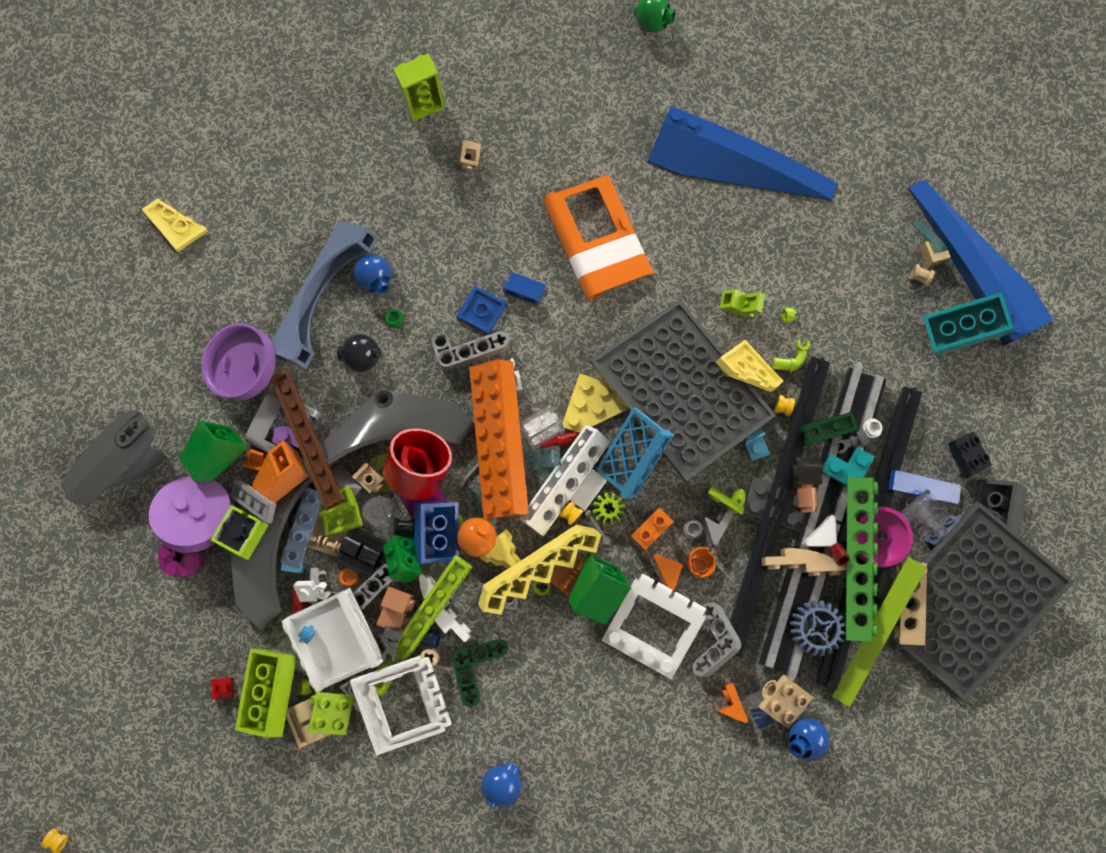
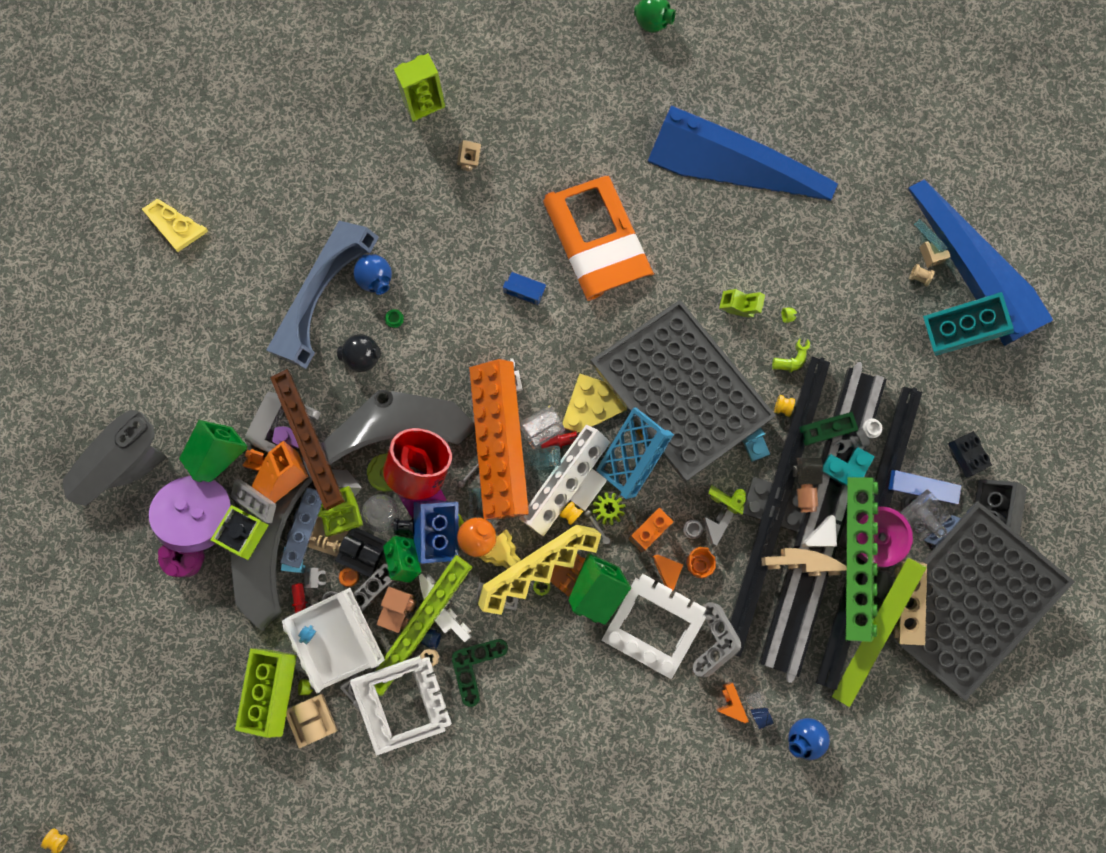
medium lavender brick [202,323,276,401] -> none
red tile [211,677,234,700] -> none
white plate [293,581,331,602] -> none
lime hinge [308,692,355,735] -> none
tan brick [352,463,385,494] -> none
dark grey piece [382,626,403,663] -> none
light grey beam [432,331,510,371] -> none
blue tile [456,285,508,335] -> none
blue brick [481,761,522,809] -> none
light yellow plate [716,340,784,392] -> none
tan plate [759,674,814,729] -> none
sand blue gear [790,601,846,656] -> none
dark red hinge [829,543,850,566] -> none

